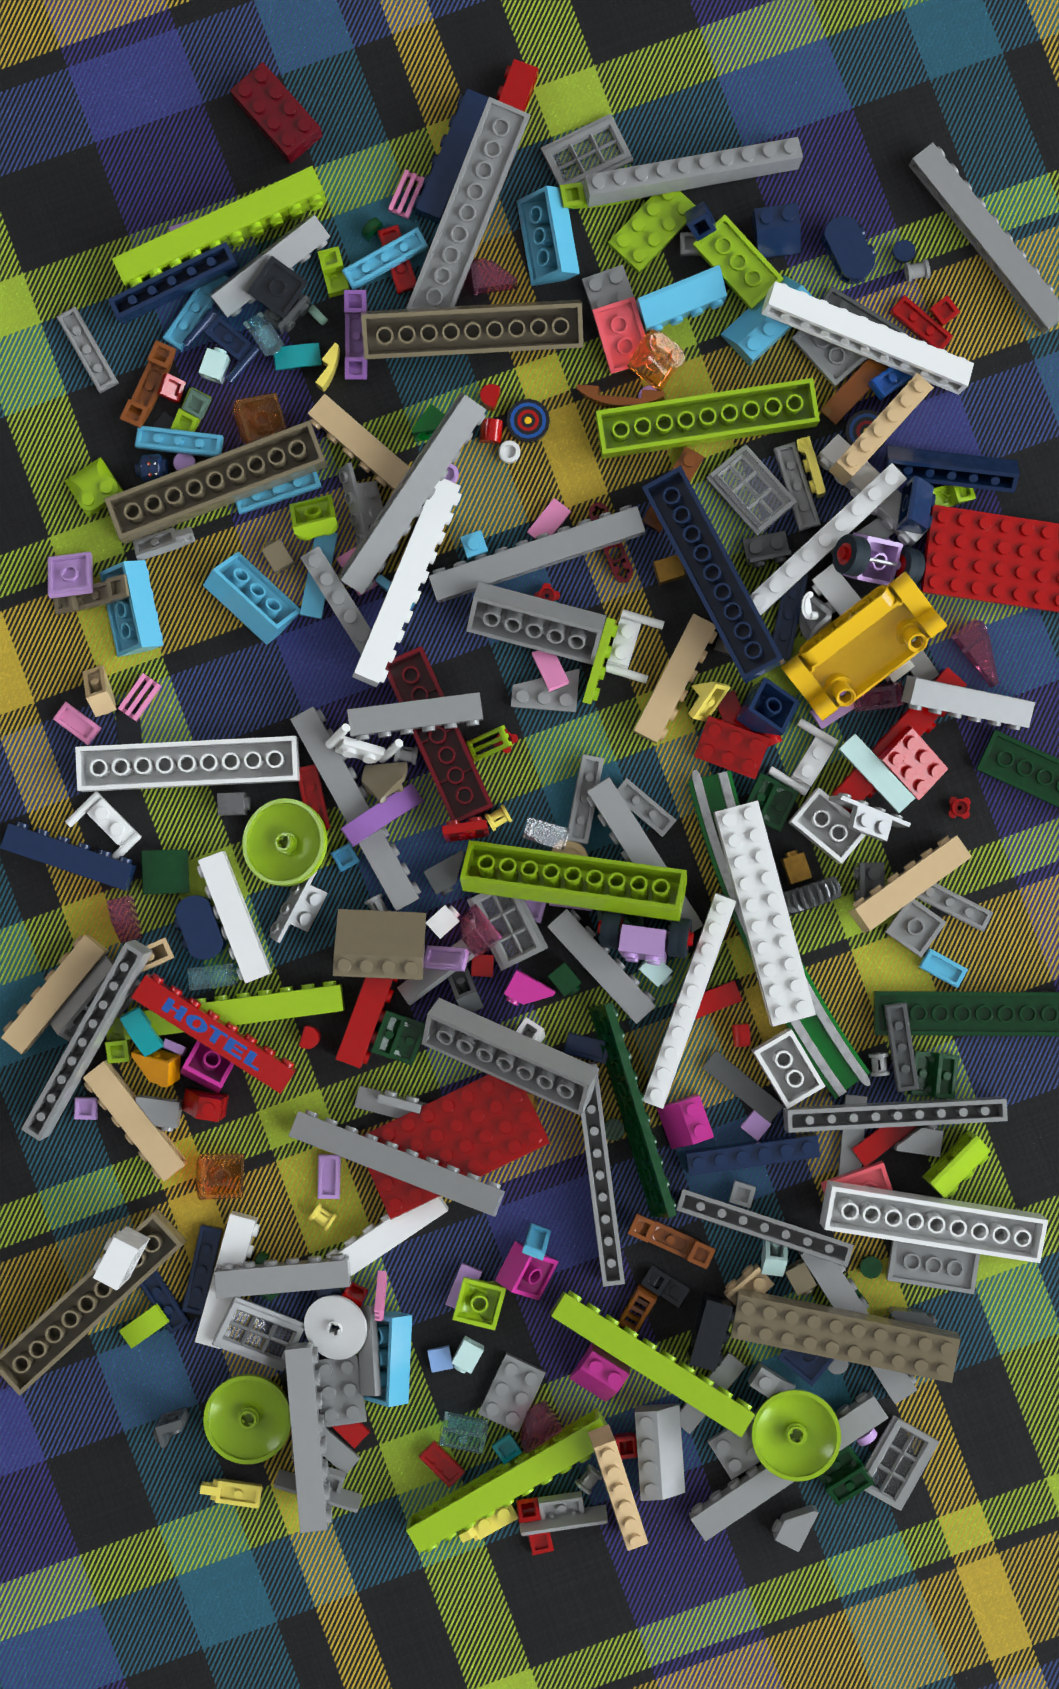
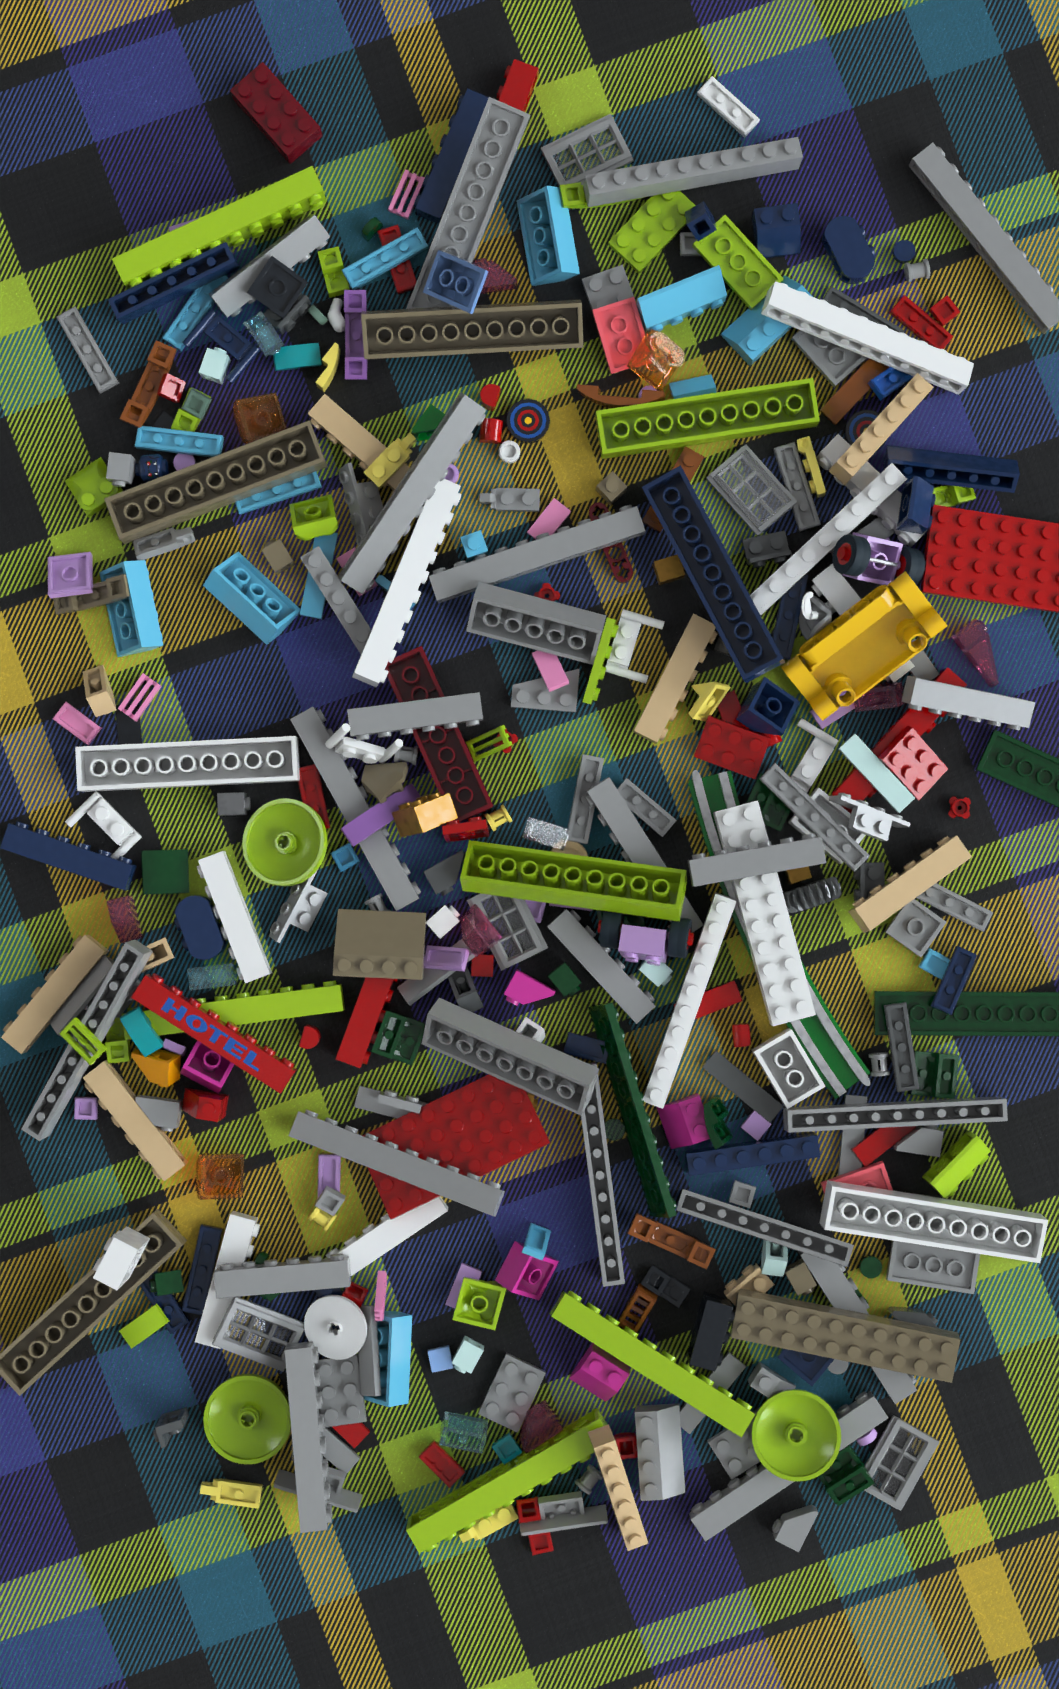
none -> lime tile [59,1017,108,1065]
none -> light grey slope [106,452,138,487]
none -> dark green brick [149,1269,184,1296]
none -> light grey plate [315,1186,346,1216]
none -> white arm [327,298,345,332]
none -> light yellow hinge [364,433,417,489]
none -> piece [392,792,458,837]
none -> medium blue slope [423,250,489,314]
none -> light grey hinge [479,488,540,512]
none -> dark tan brick [596,471,627,506]
none -> medium azure tile [669,374,716,399]
none -> light grey brick [687,833,826,887]
none -> white tile [697,76,760,138]
none -> dark green slope [704,1095,733,1150]
none -> light grey tile [759,763,870,872]
none -> dark blue tile [930,946,977,1015]

